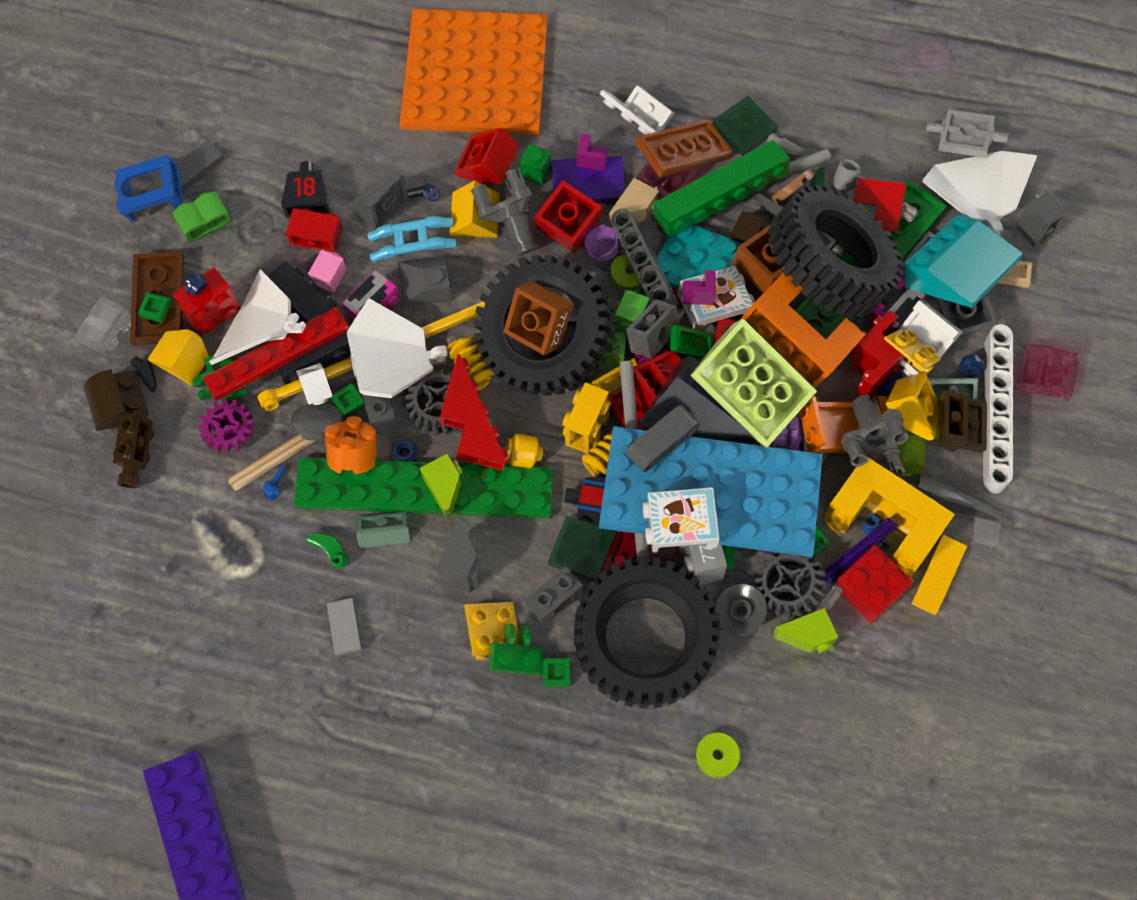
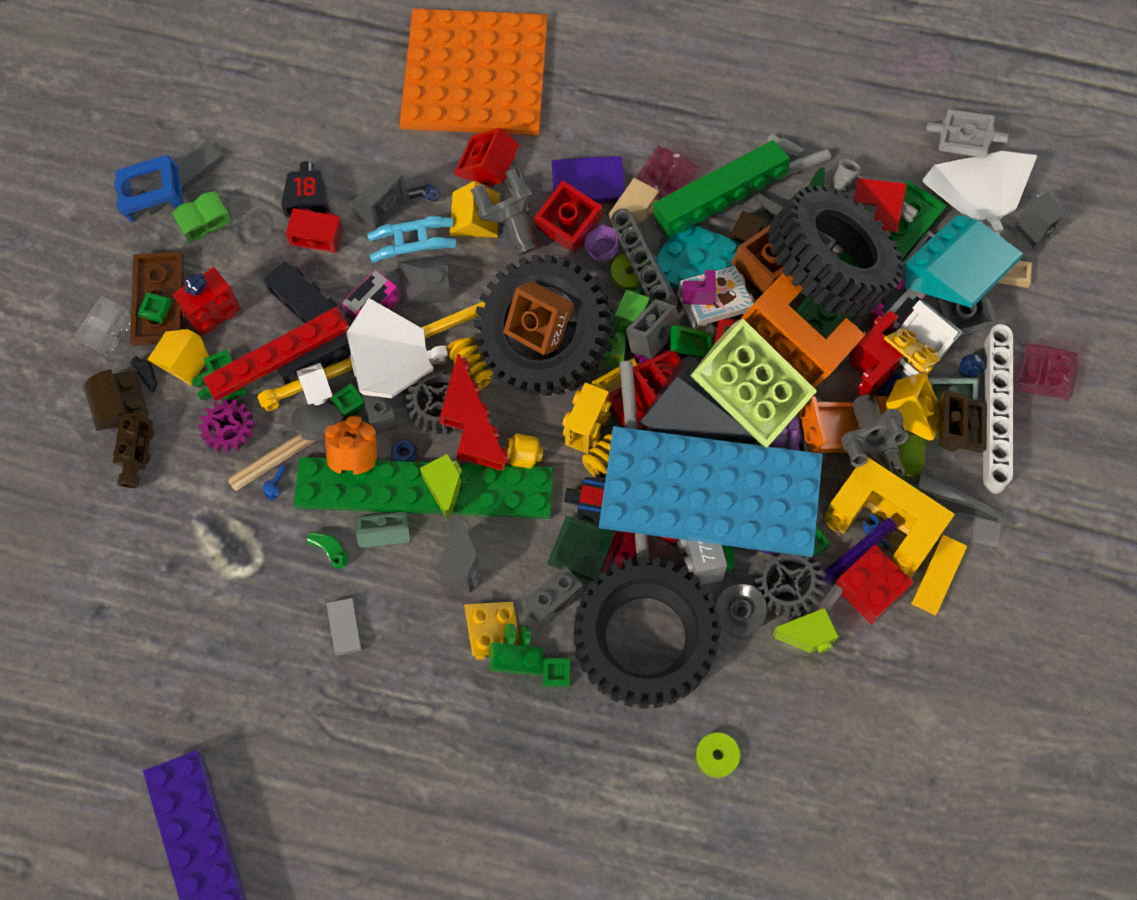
white panel [209,269,306,365] -> none
bright pink brick [308,250,347,293] -> none
green brick [520,144,552,185] -> none
magenta panel [577,133,609,171] -> none
white bracket [600,85,675,134] -> none
dark grey beam [626,405,700,473] -> none
dark orange tile [635,119,734,177] -> none
panel [642,488,719,552] -> none
clear green plate [712,96,779,156] -> none
medium nougat tile [771,168,814,204] -> none

